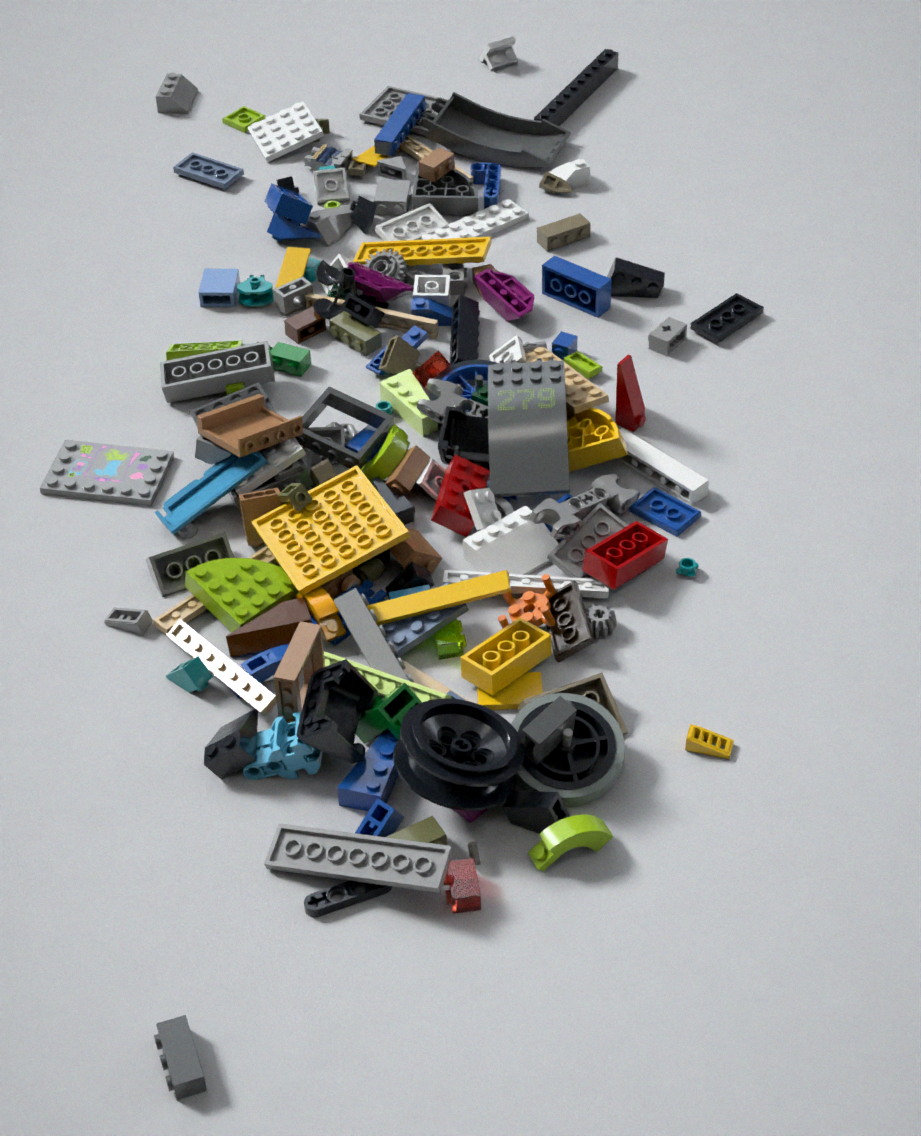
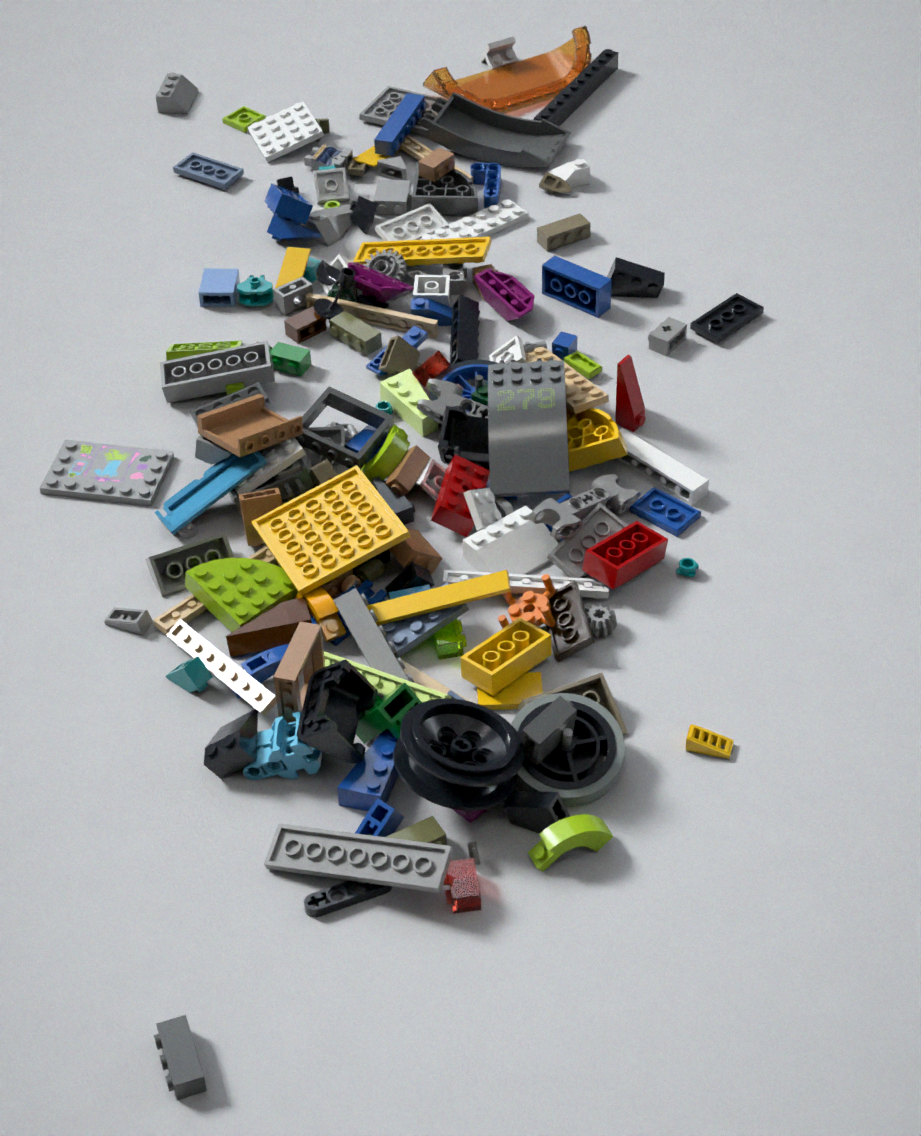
olive bracket [277,483,312,511] -> none
black slope [340,293,385,329] -> none
none -> clear orange windscreen [423,26,592,114]

